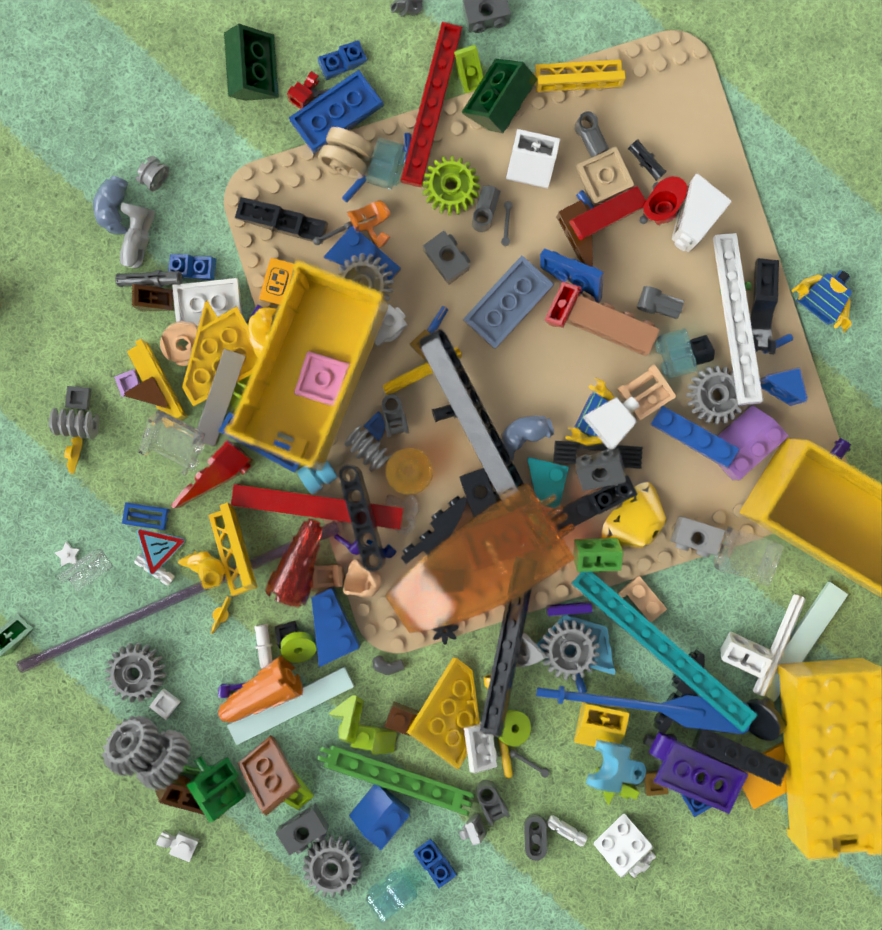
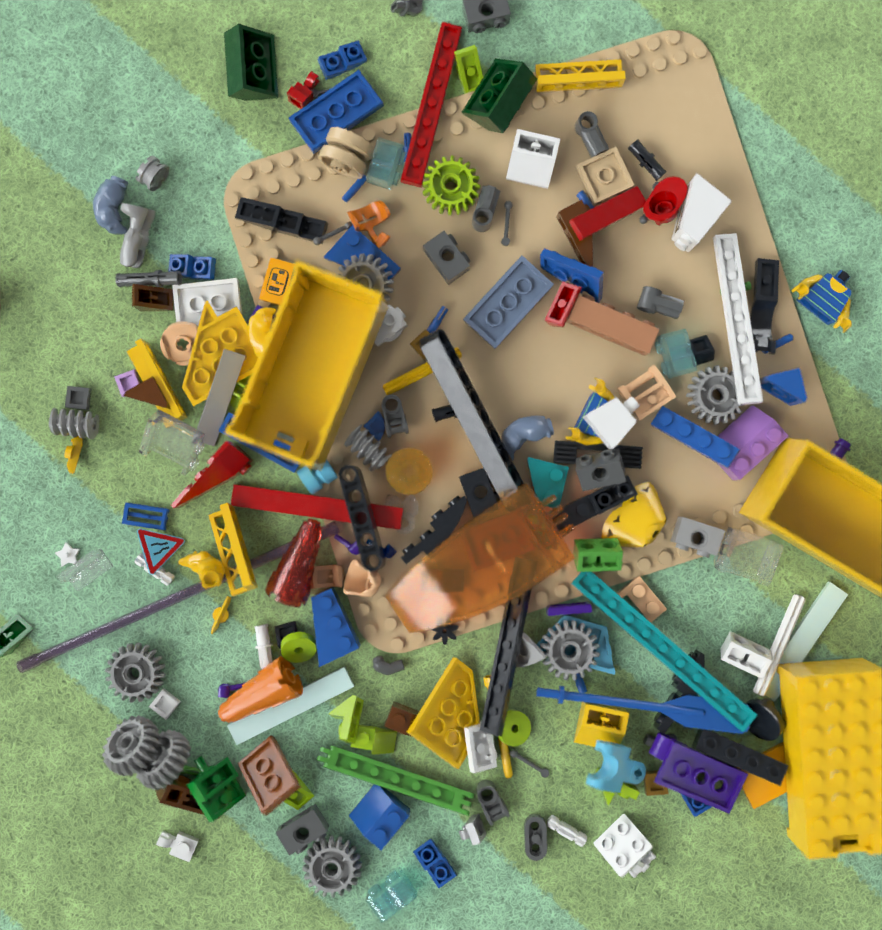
bright pink tile [294,351,350,406] -> none

